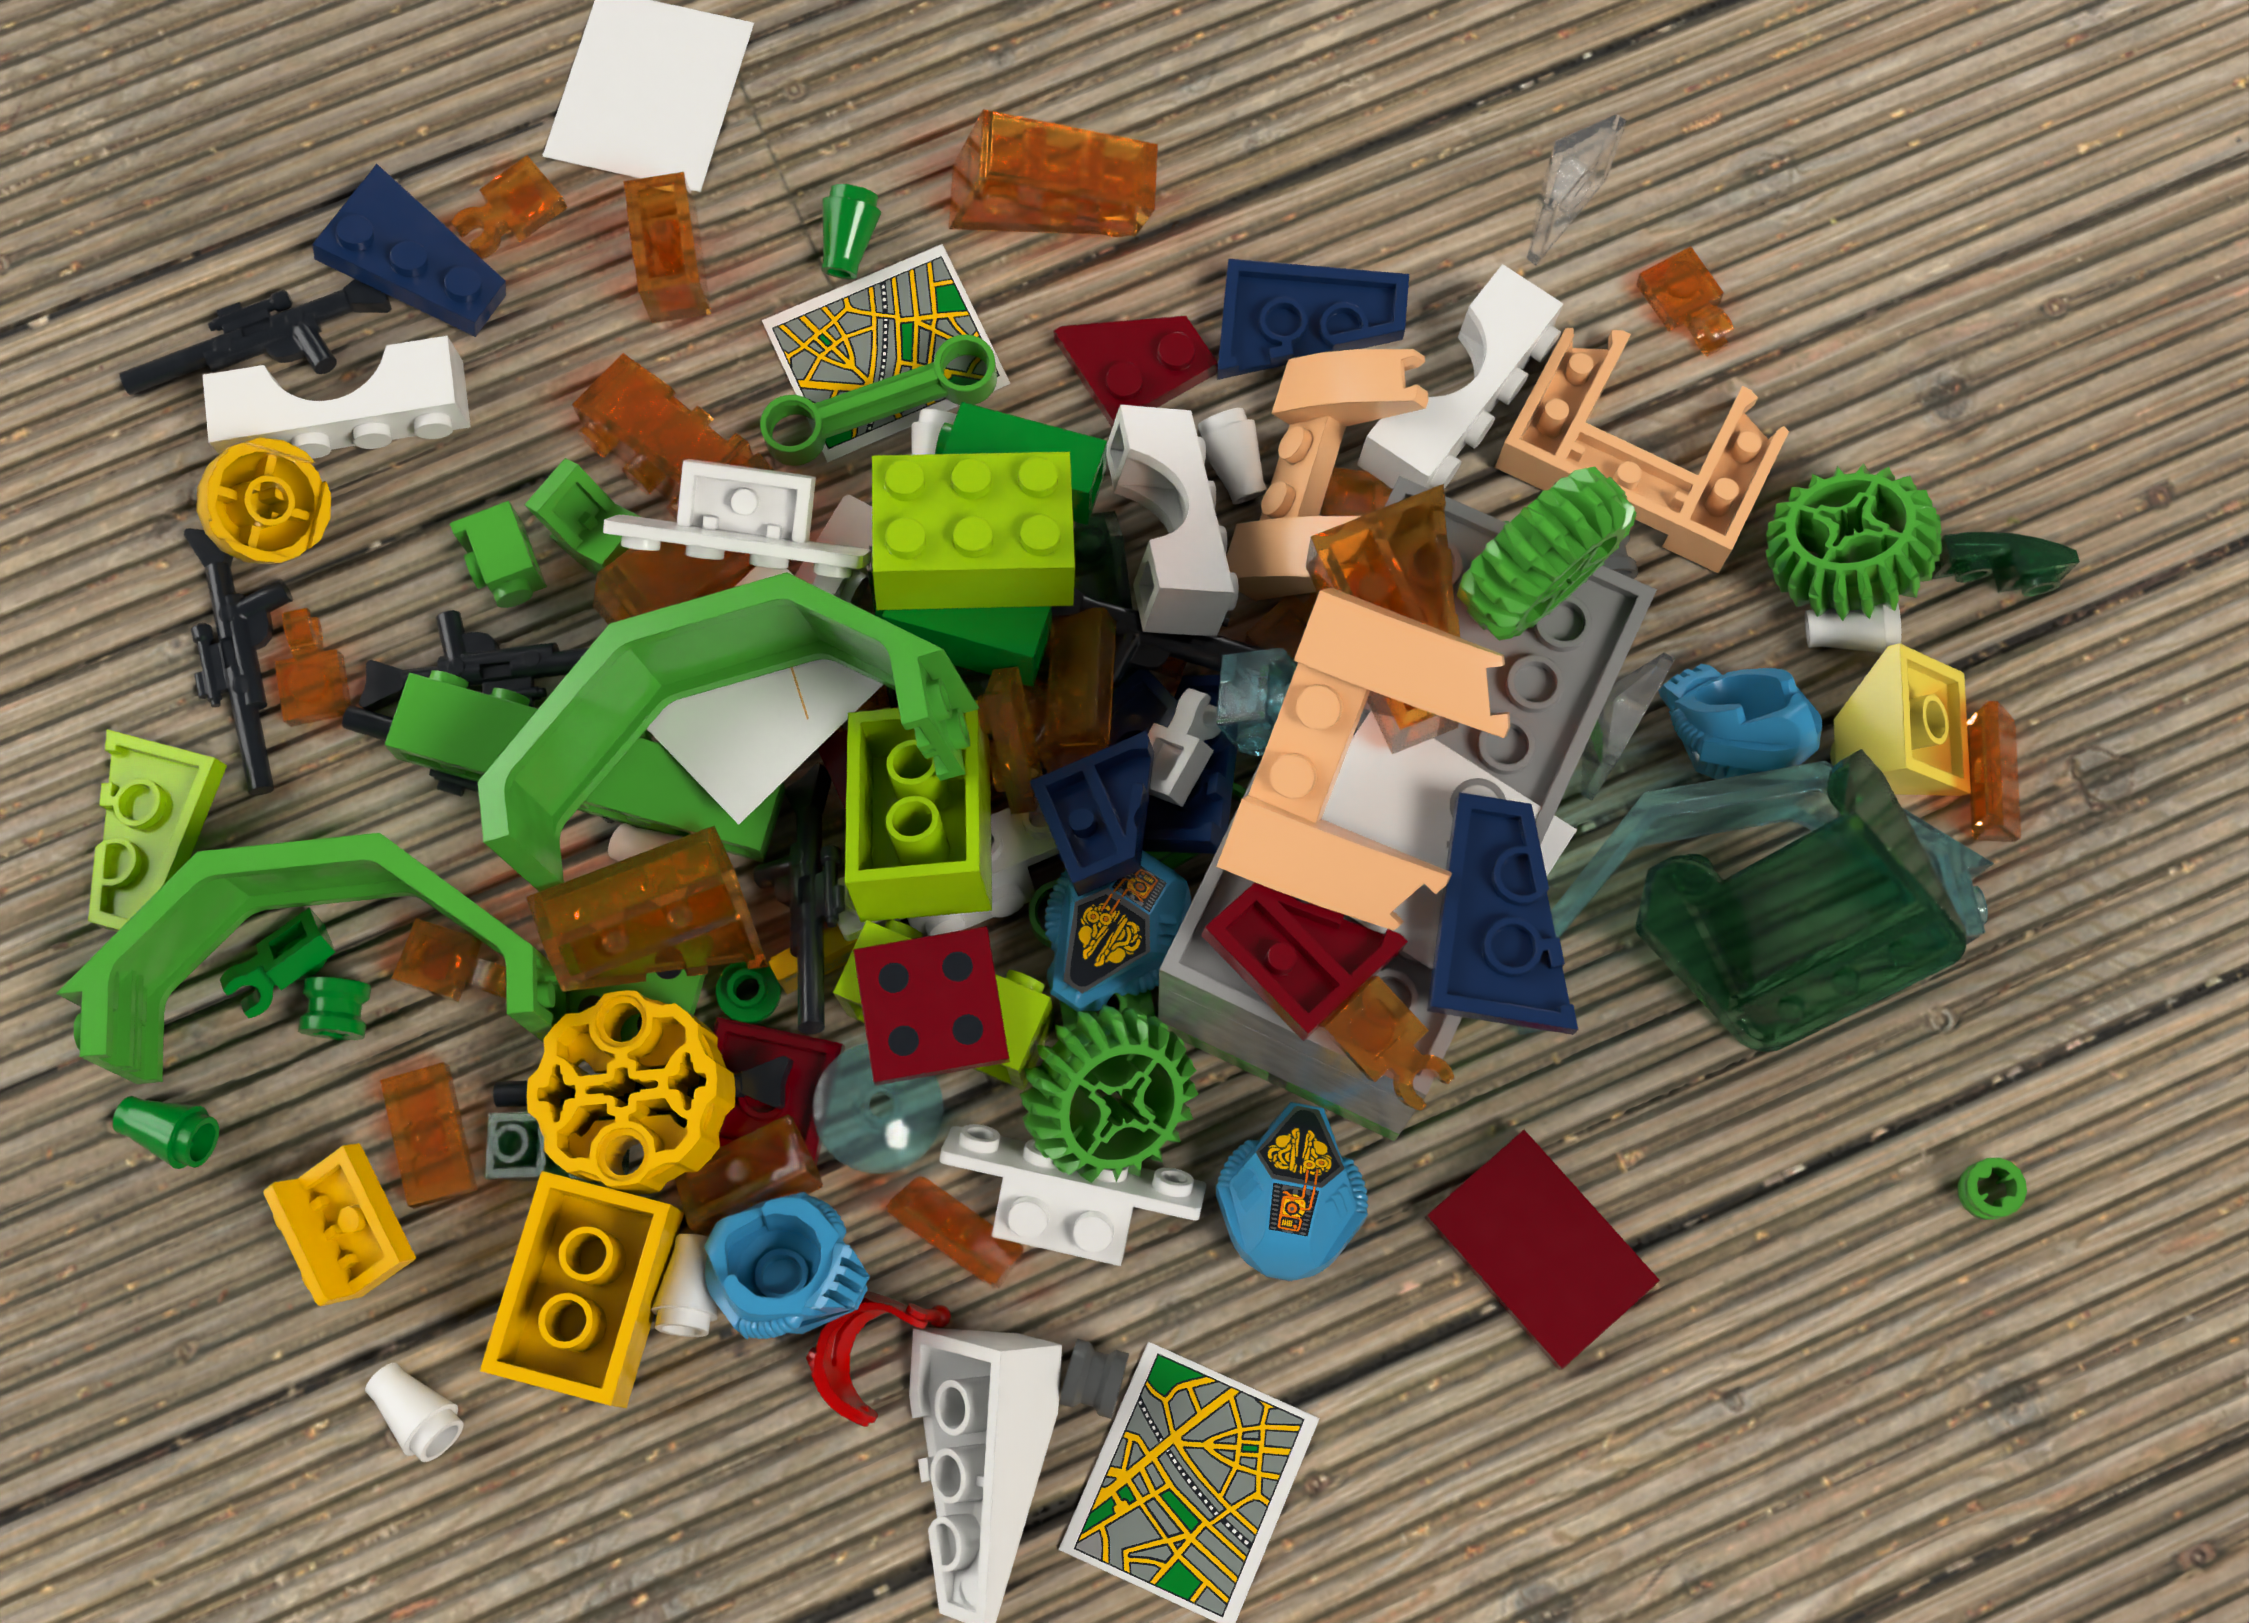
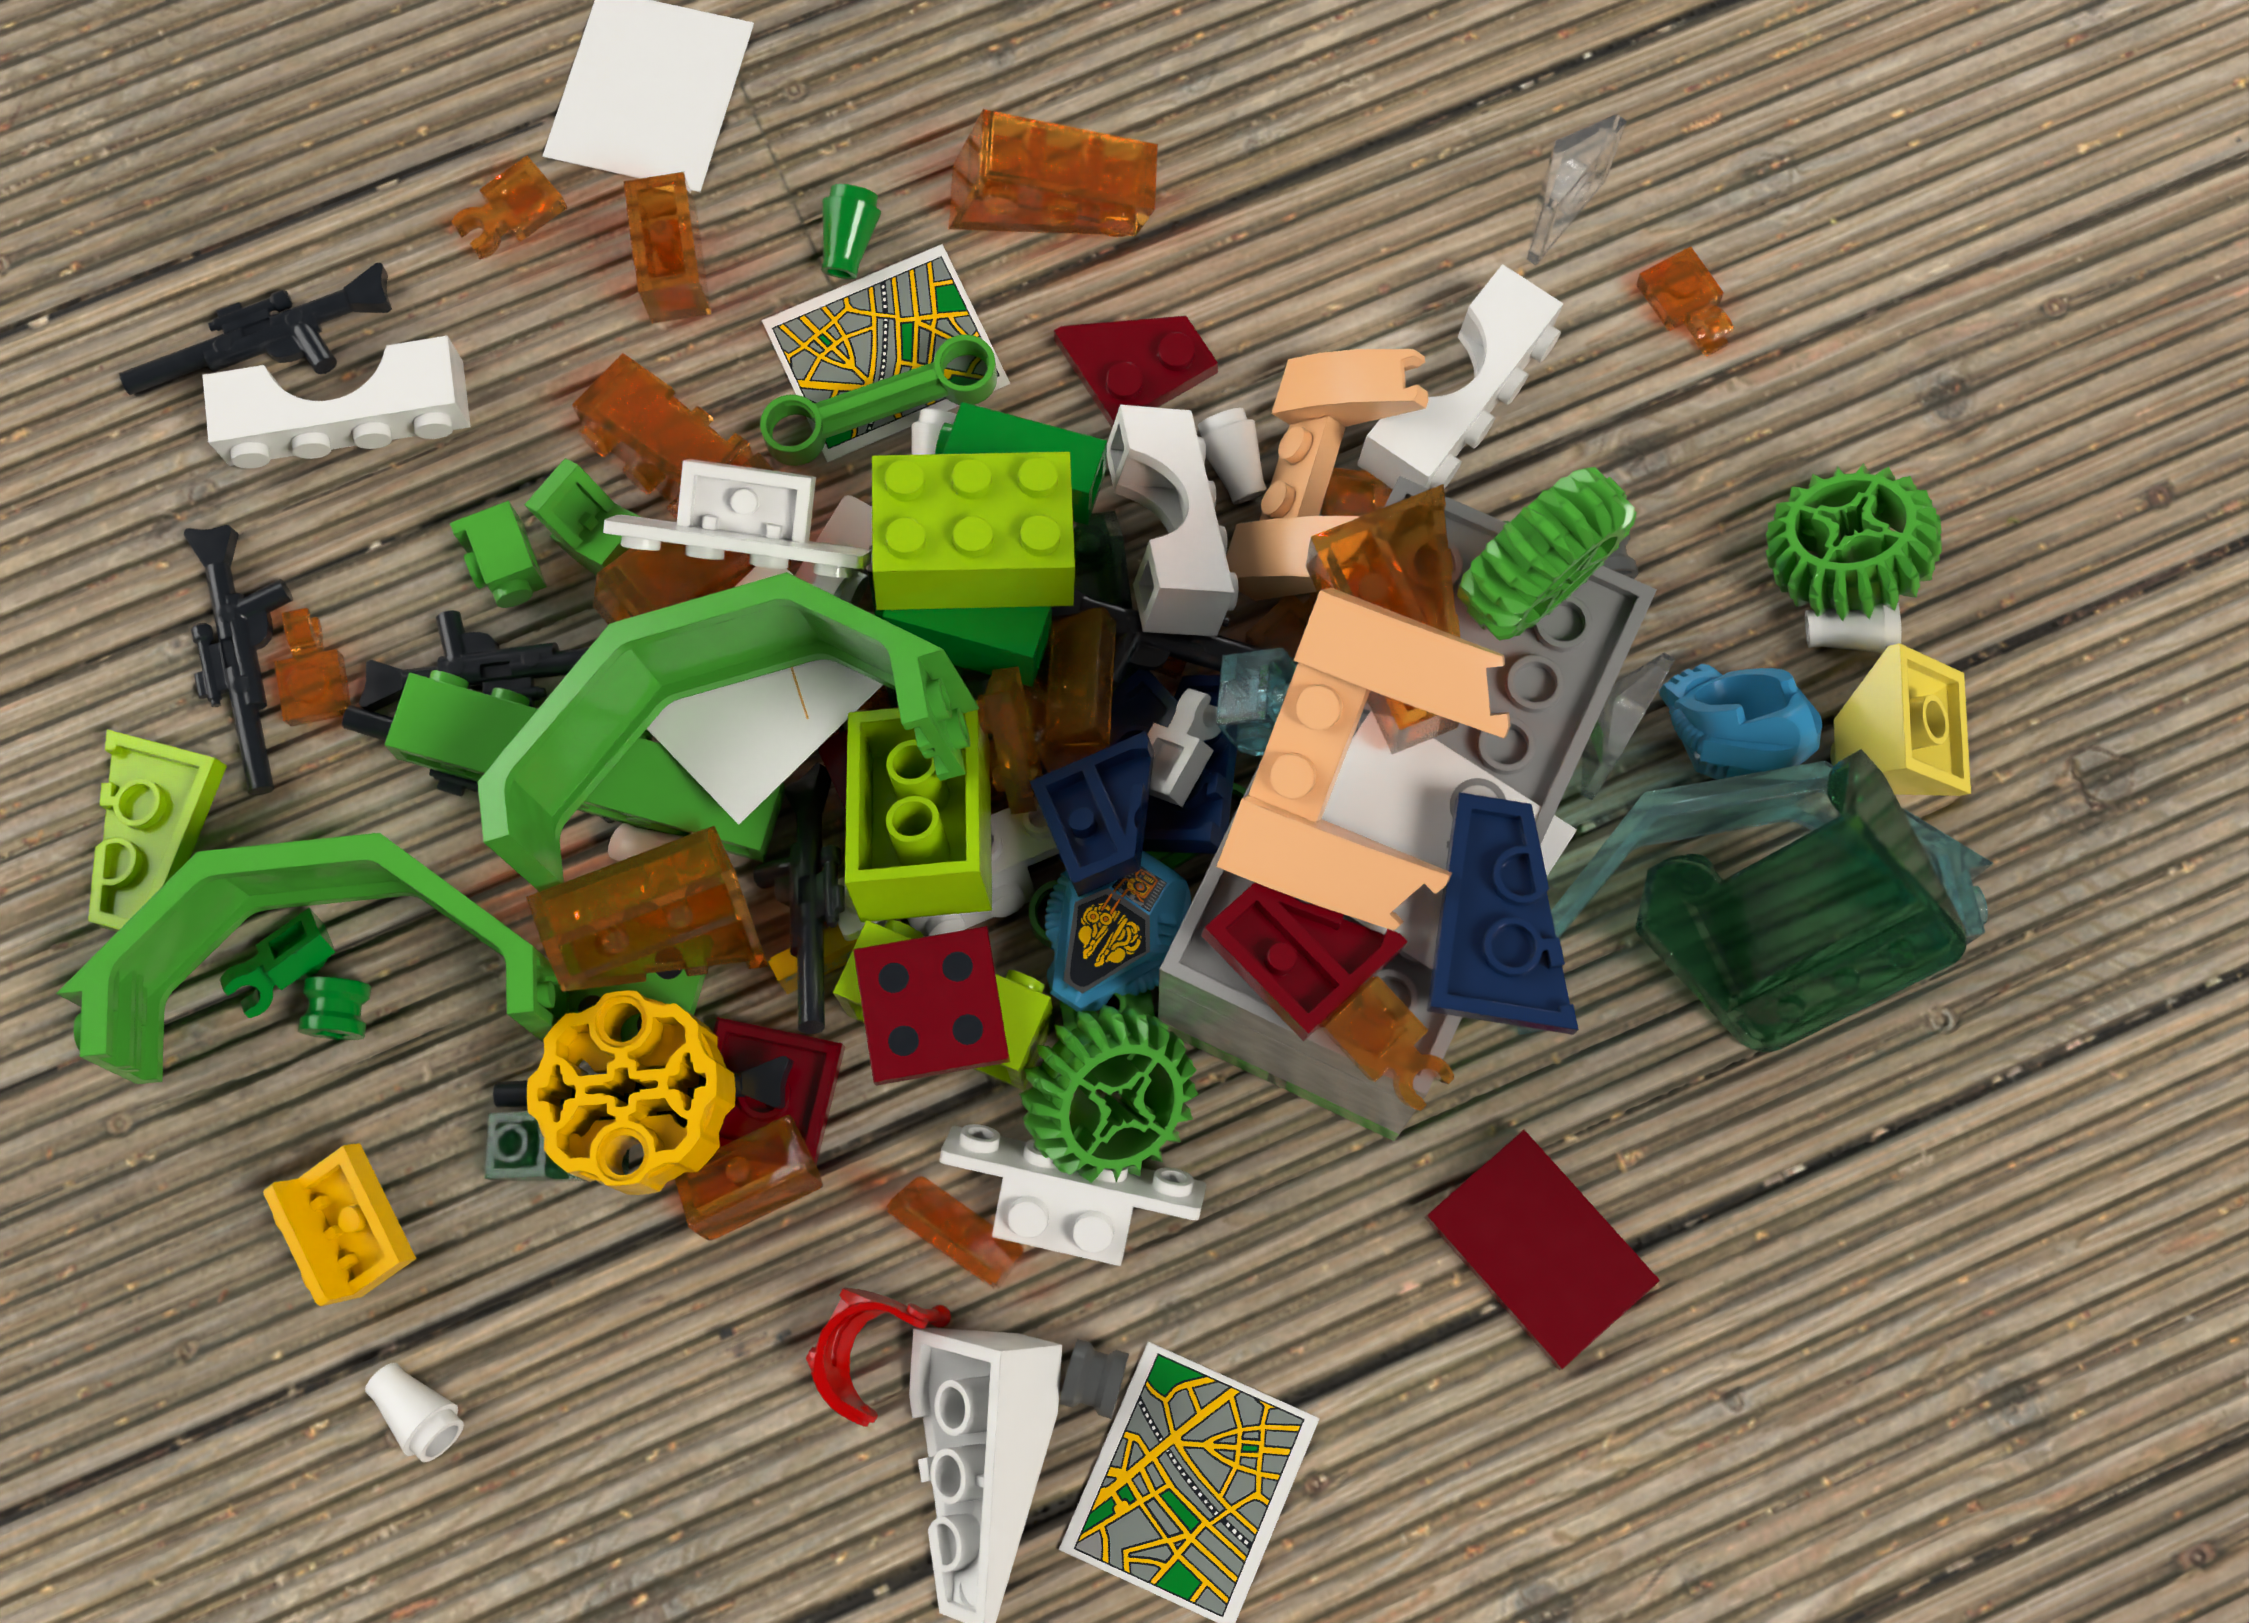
green cone [113,1096,219,1169] -> none
yellow cylinder [197,438,331,565] -> none
dark blue wing [312,164,506,337] -> none
clear orange plate [380,1062,478,1209] -> none
clear orange plate [392,918,506,1003] -> none
yellow brick [480,1171,684,1409] -> none
white cone [651,1234,718,1337] -> none
dark azure helmet [704,1192,870,1340] -> none
green plate [716,958,782,1024] -> none
clear light blue dish [812,1043,943,1174] -> none
dark azure helmet [1216,1102,1368,1281] -> none
dark blue wing [1217,259,1409,380] -> none
light nougat wedge [1495,328,1789,573] -> none
clear green slope [1932,532,2080,596] -> none
bright green bush [1957,1158,2027,1220] -> none
clear orange slope [1967,701,2021,842] -> none

